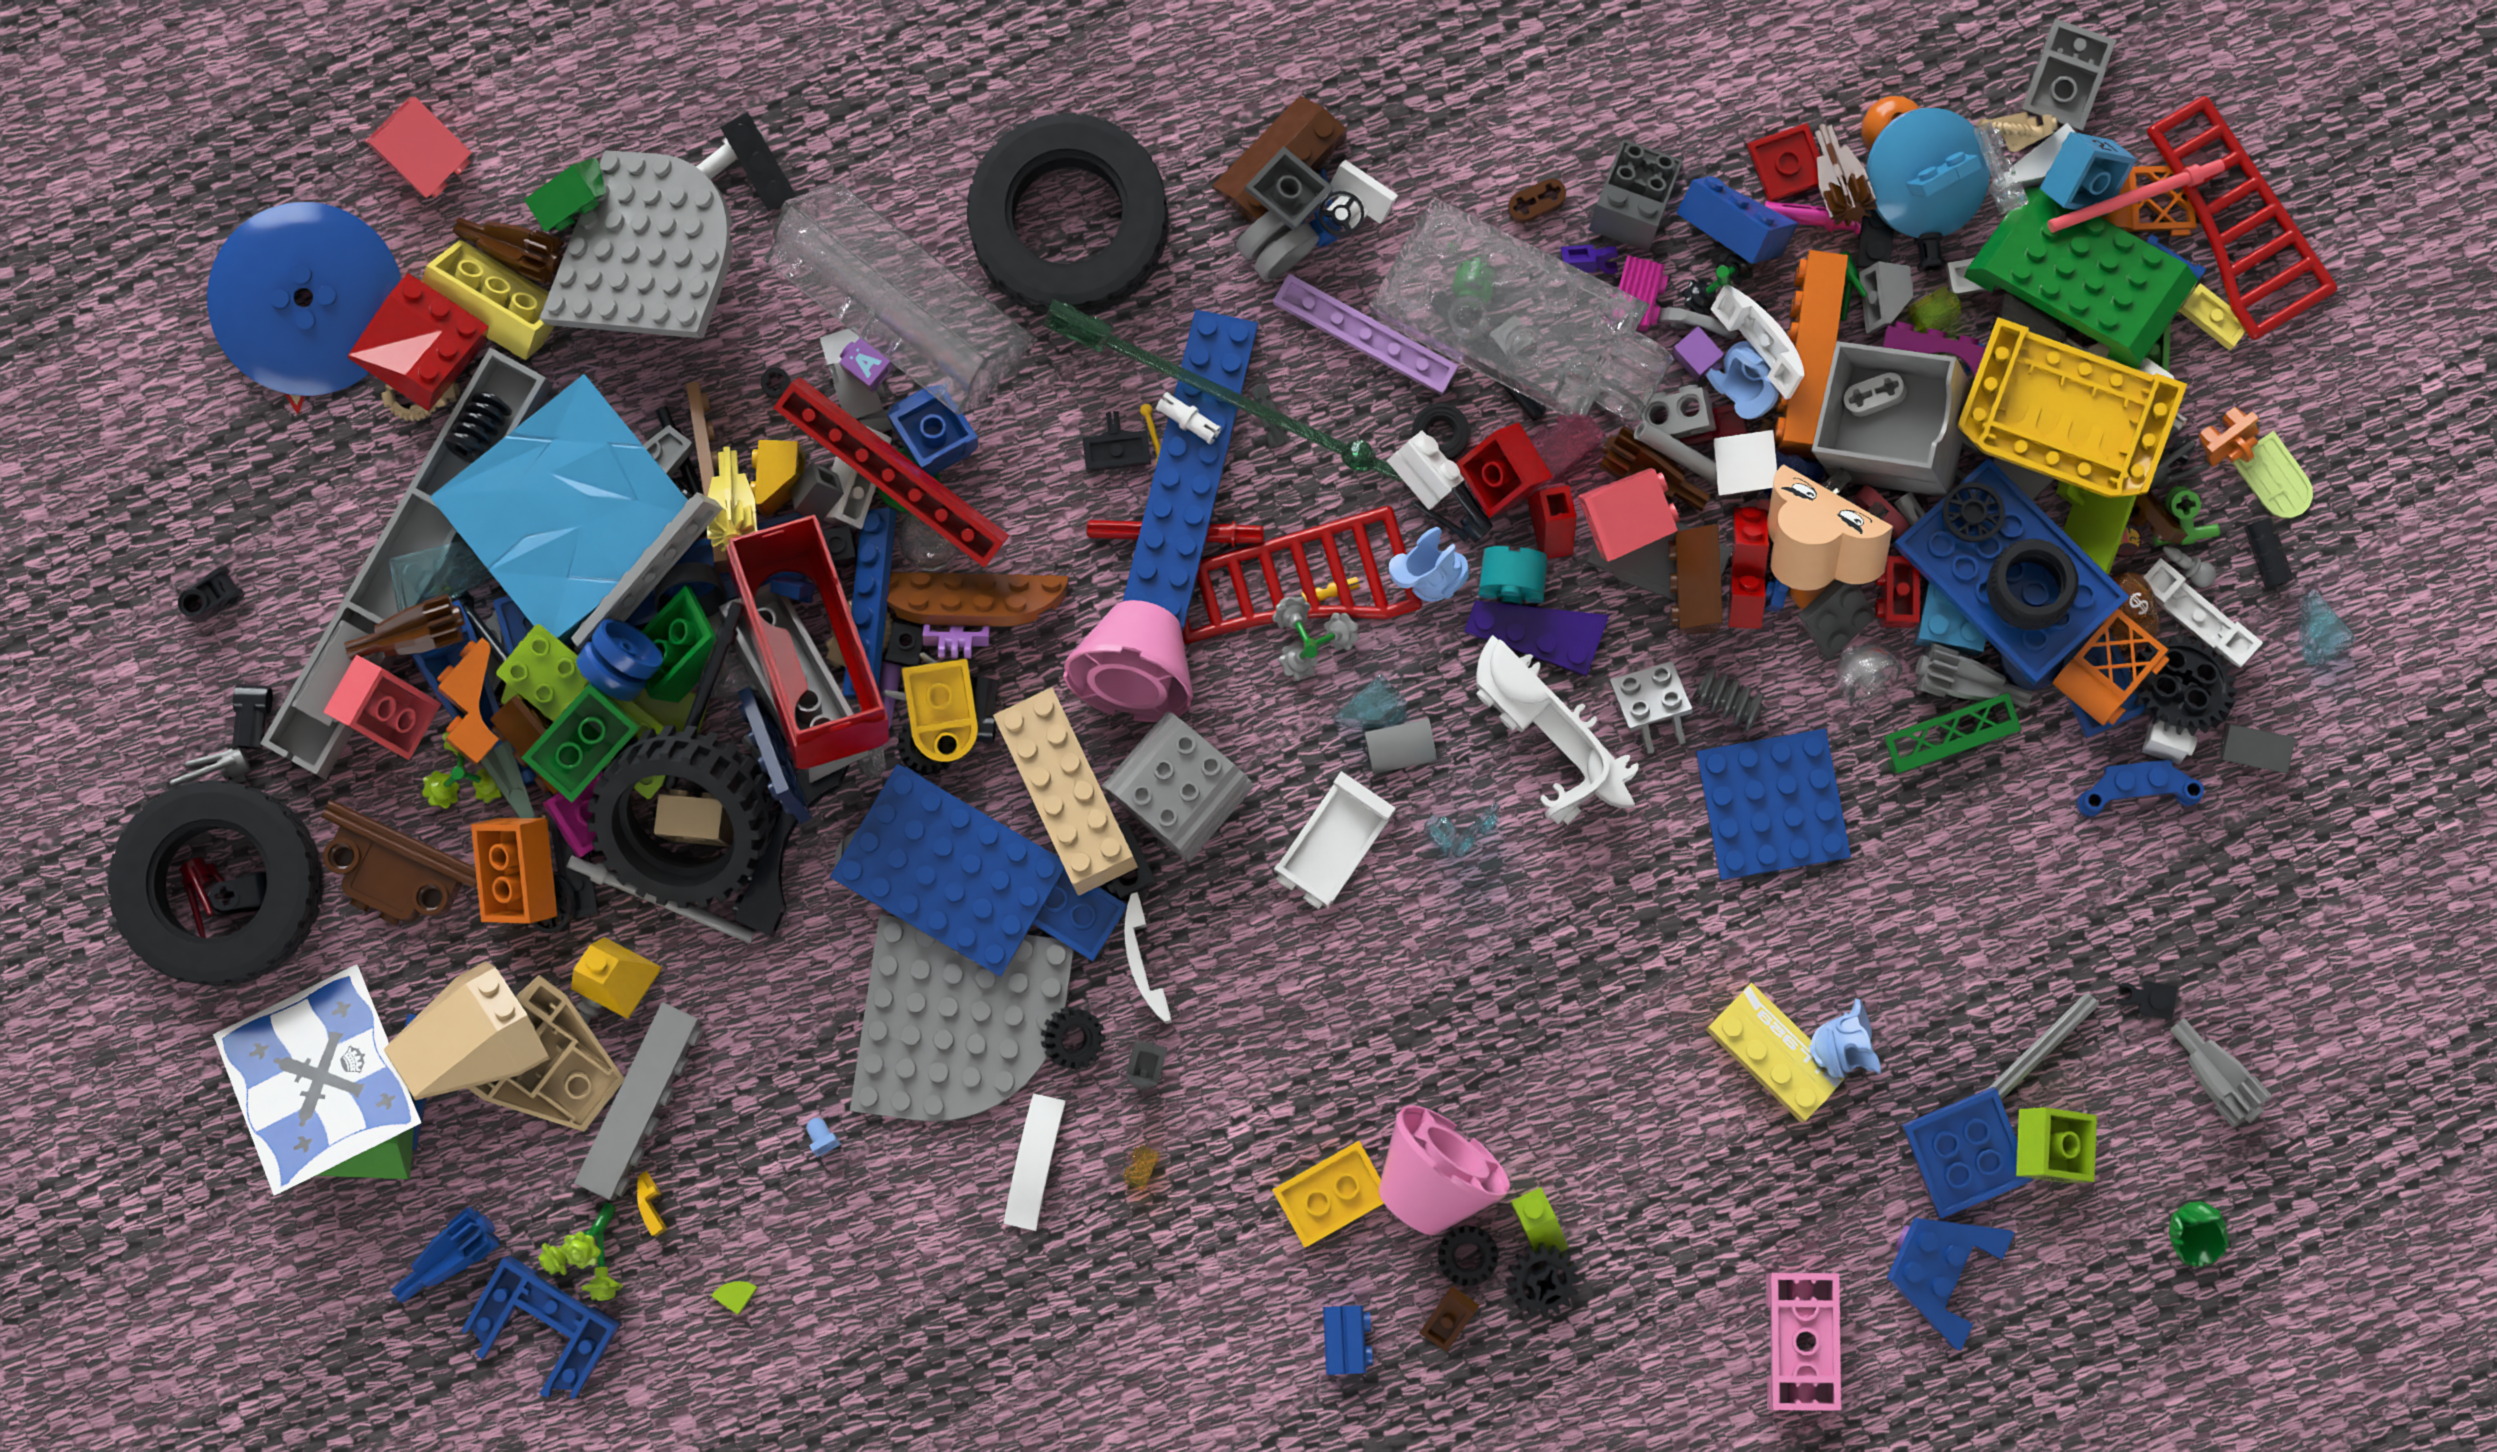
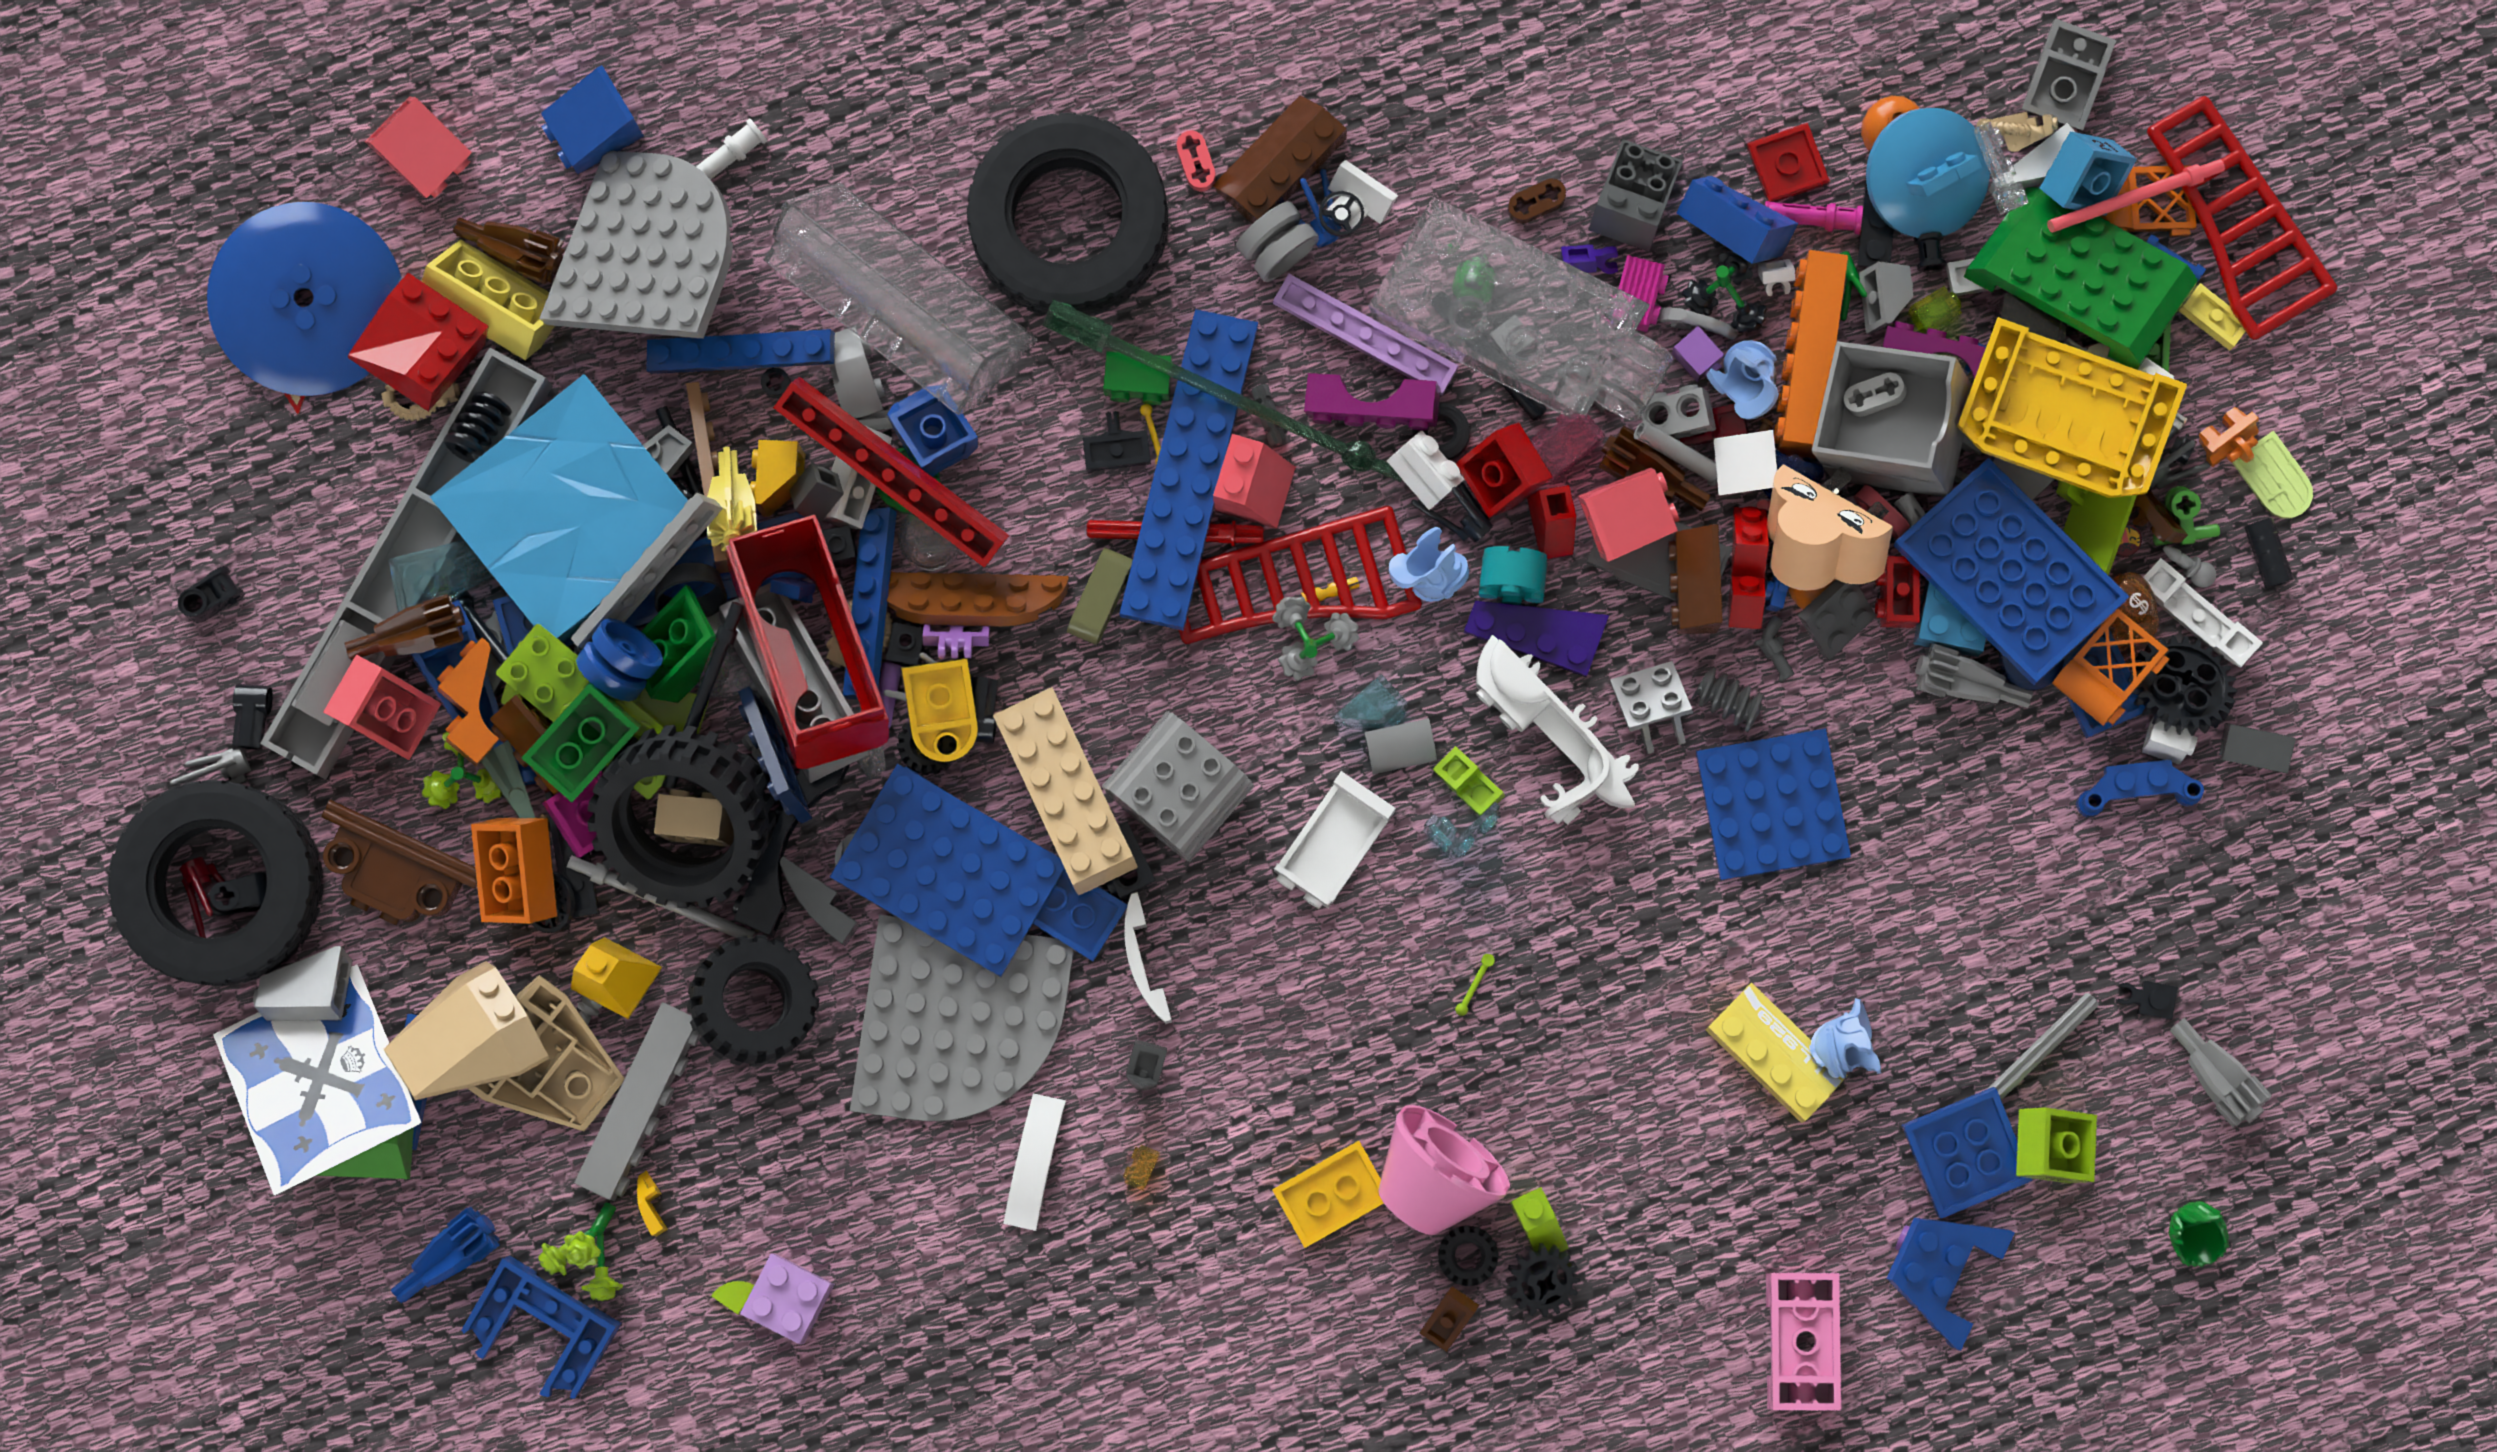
green slope [524,157,606,232] -> none
black plate [720,111,796,212] -> none
light blue piece [807,1118,841,1157] -> none
medium lavender brick [839,337,893,393] -> none
black tyre [1041,1007,1106,1070] -> none
bright pink cone [1063,600,1193,722] -> none
white pin [1156,392,1222,445] -> none
dark grey slope [1244,146,1334,231] -> none
blue brick [1323,1305,1373,1375] -> none
white slope [1711,285,1805,399] -> none
piece [1815,124,1877,226] -> none
clear cylinder [1835,644,1902,707] -> none
green fence [1883,692,2022,774] -> none
black wheel [1942,482,2005,543] -> none
black tyre [1987,539,2079,630] -> none
clear light blue slope [2298,588,2357,668] -> none
none -> light grey slope [253,946,352,1021]
none -> blue slope [541,65,644,175]
none -> blue plate [646,329,835,374]
none -> black tyre [687,935,819,1067]
none -> lavender brick [740,1253,835,1344]
none -> dark grey slope [779,857,860,947]
none -> olive beam [1067,547,1133,646]
none -> green brick [1103,351,1172,405]
none -> coral beam [1177,130,1216,192]
none -> coral slope [1213,434,1296,529]
none -> magenta arch [1304,373,1441,431]
none -> lime slope [1433,746,1505,819]
none -> lime hinge [1455,954,1495,1016]
none -> dark grey piece [1754,616,1795,682]
none -> white tile [1758,259,1795,296]

